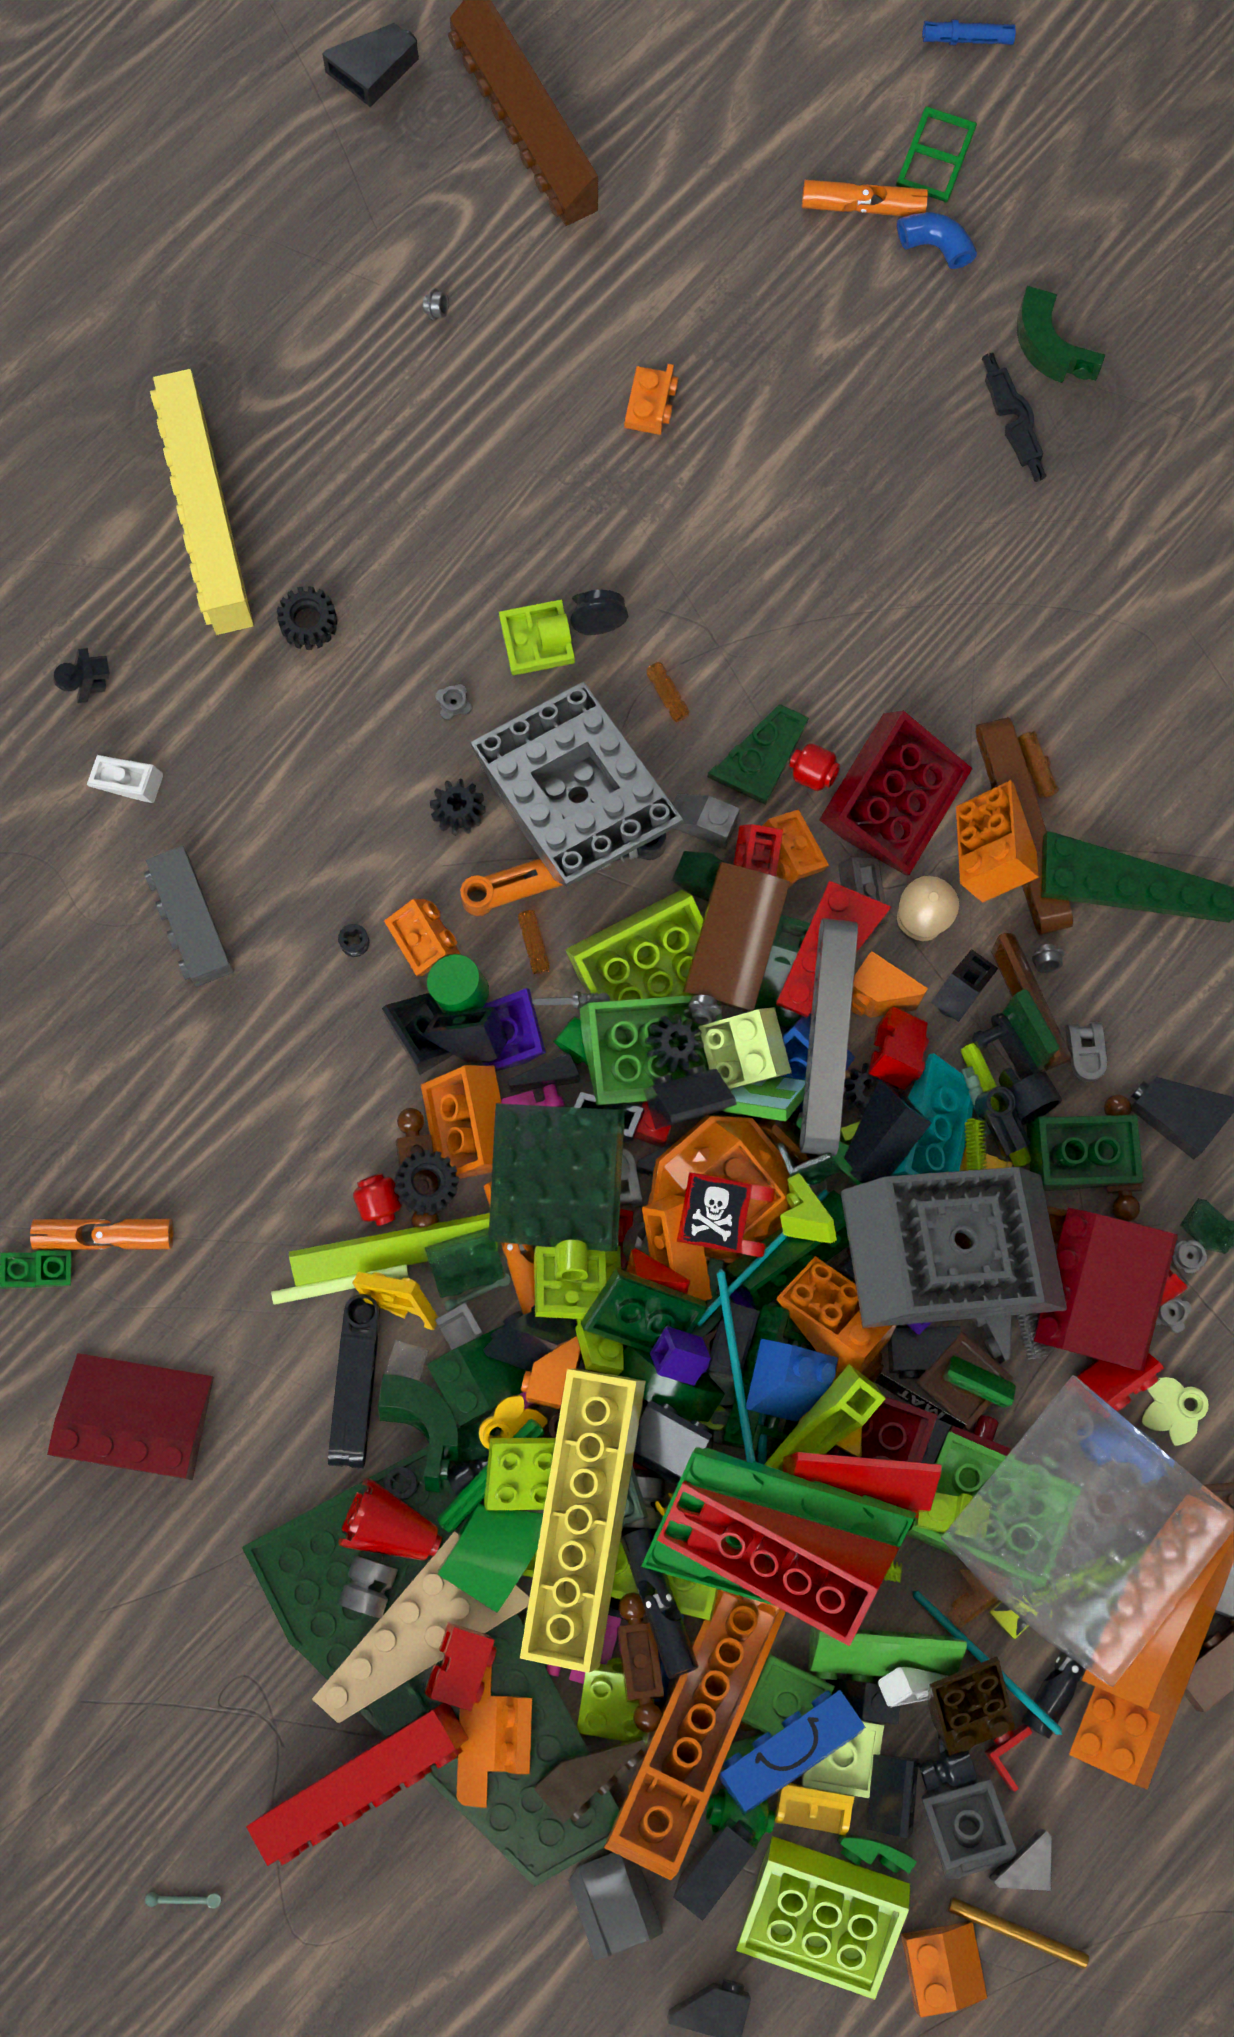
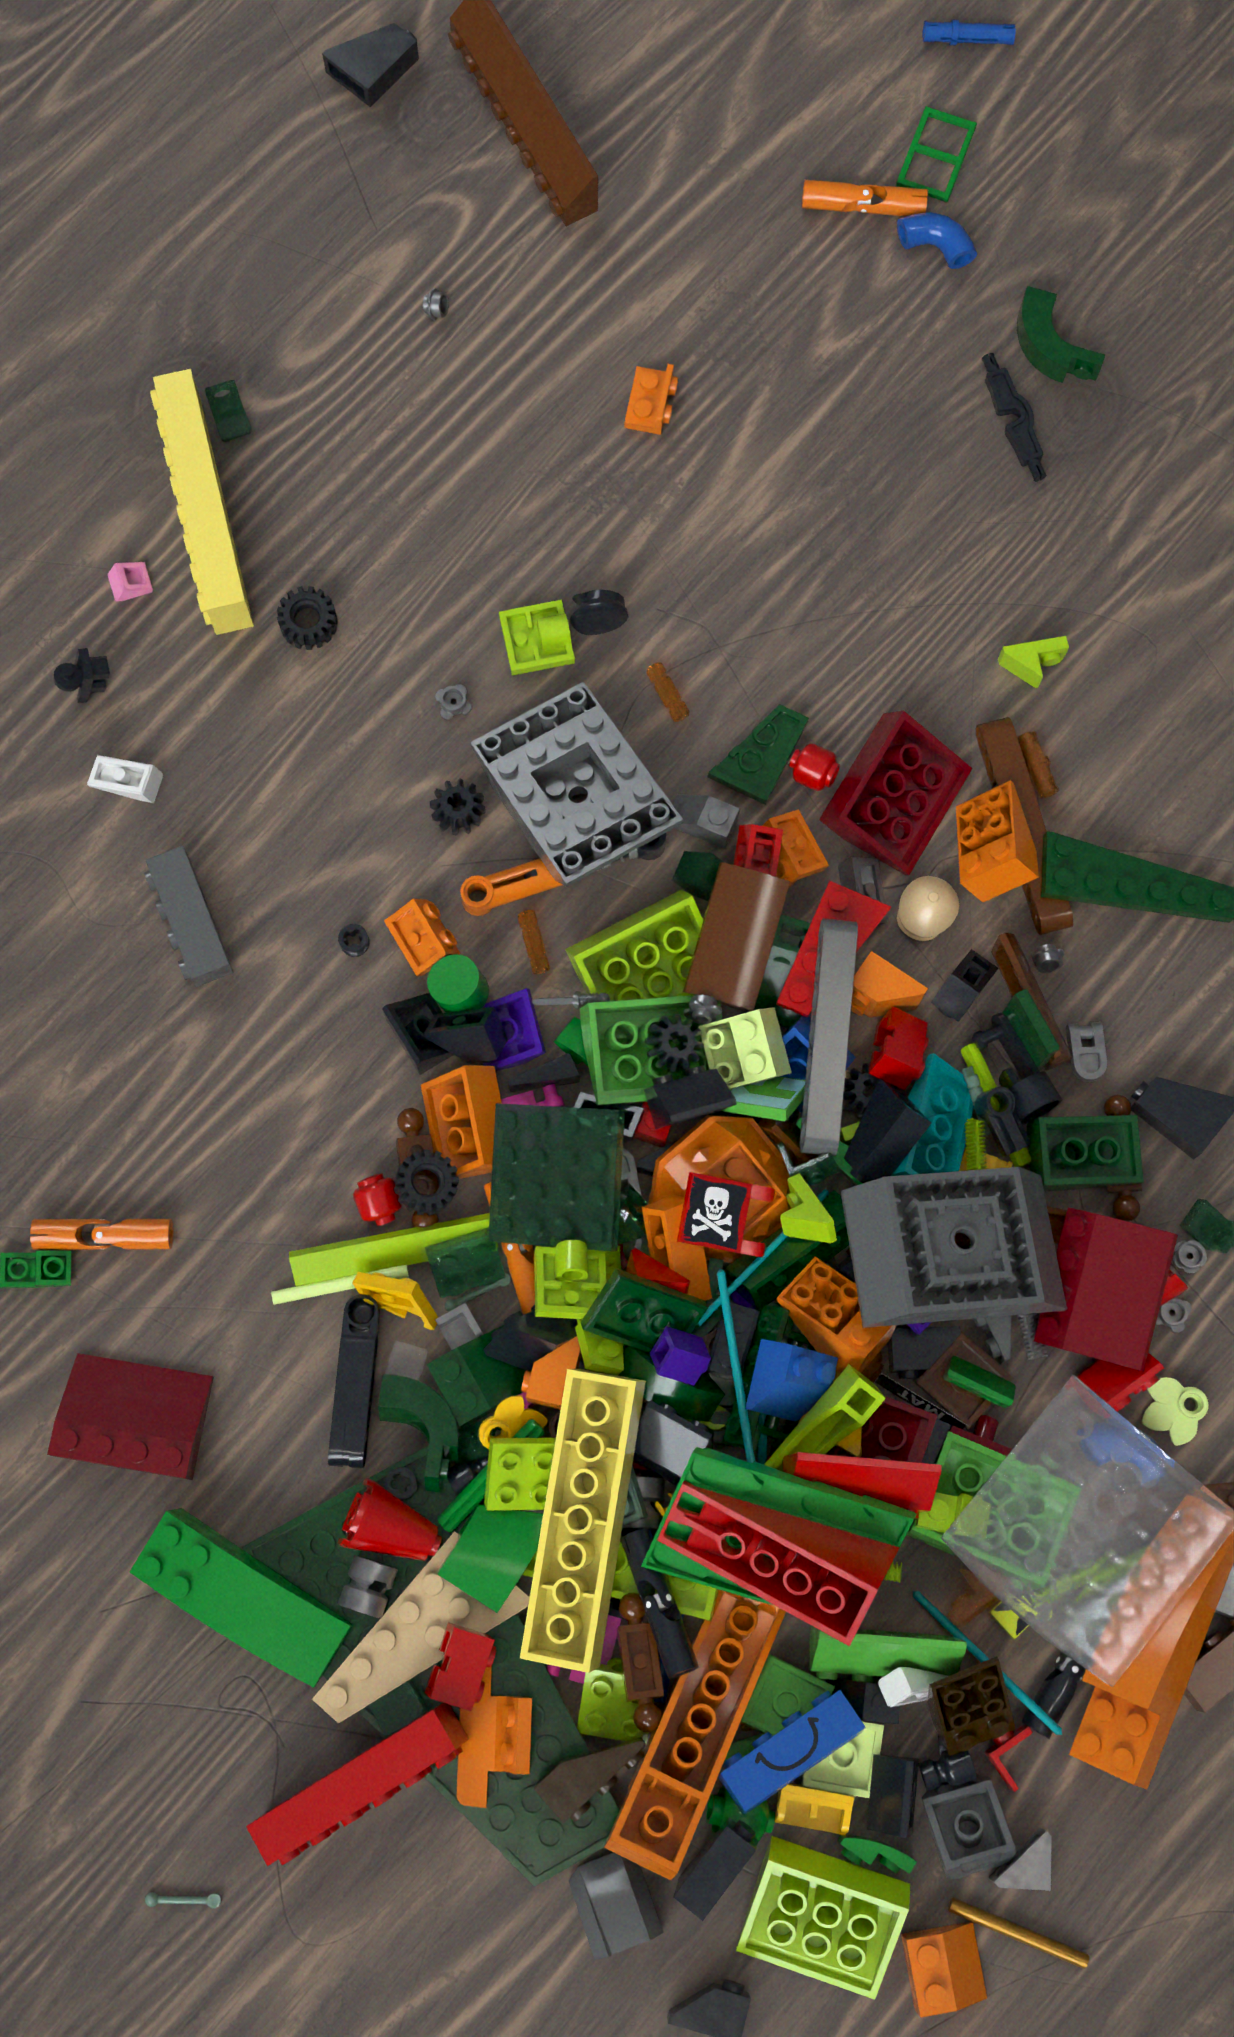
none -> bright pink slope [108,562,153,602]
none -> green slope [130,1508,352,1688]
none -> clear green bracket [204,380,252,442]
none -> clear green slope [597,1184,648,1244]
none -> lime slope [998,636,1069,688]

